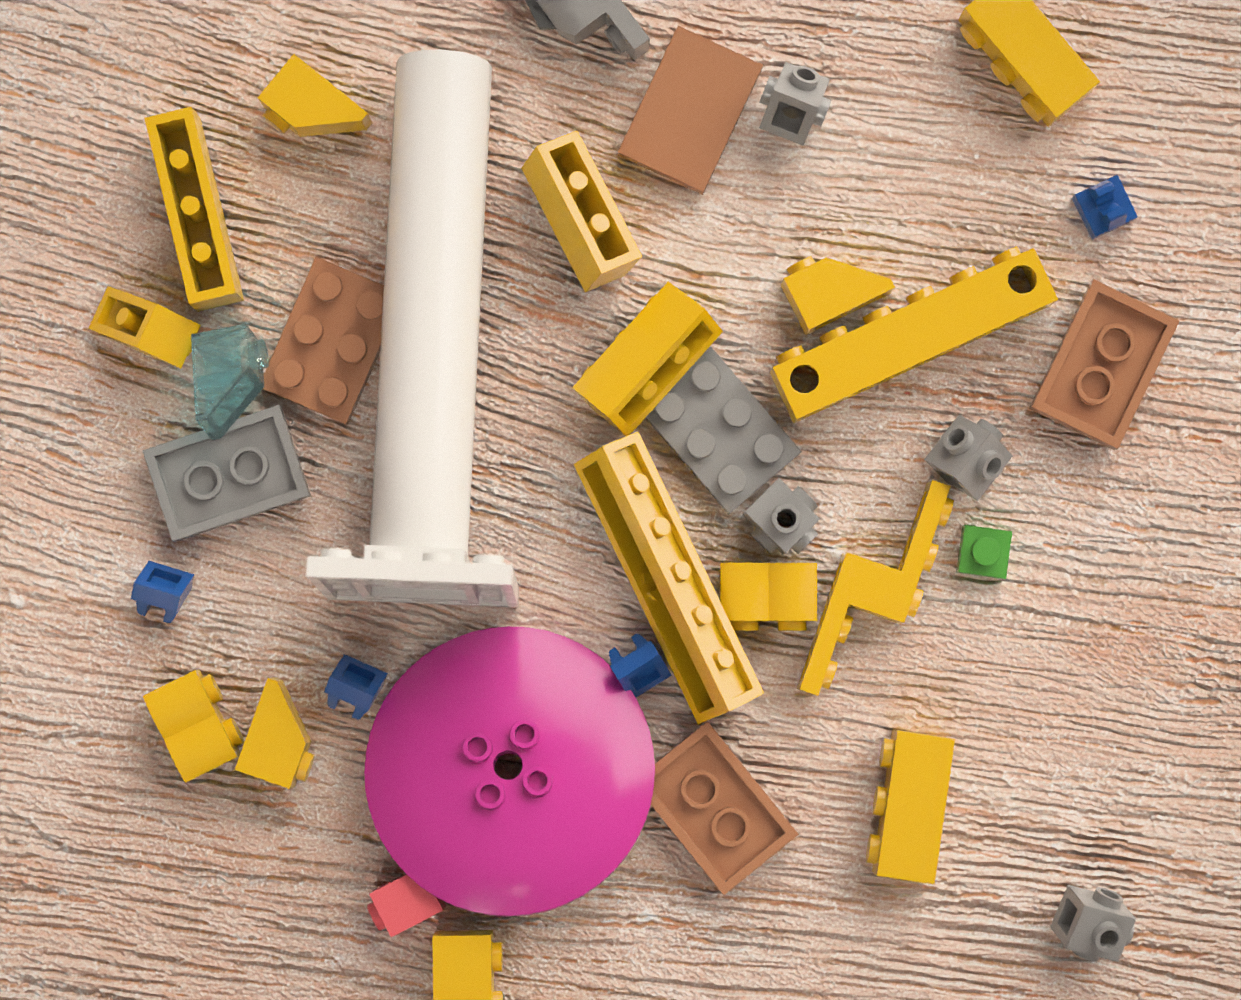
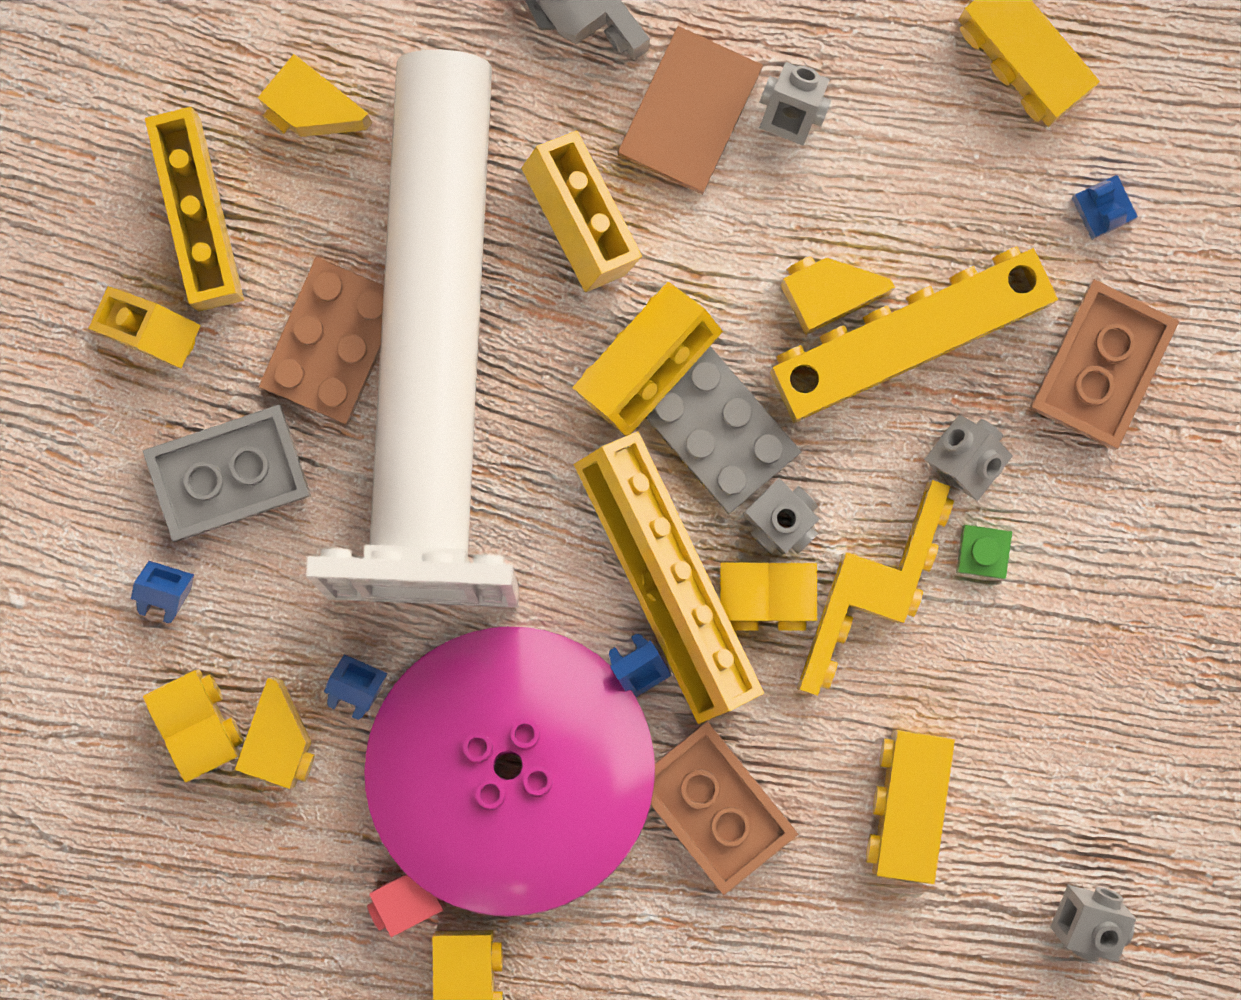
clear light blue slope [191,323,269,440] -> none

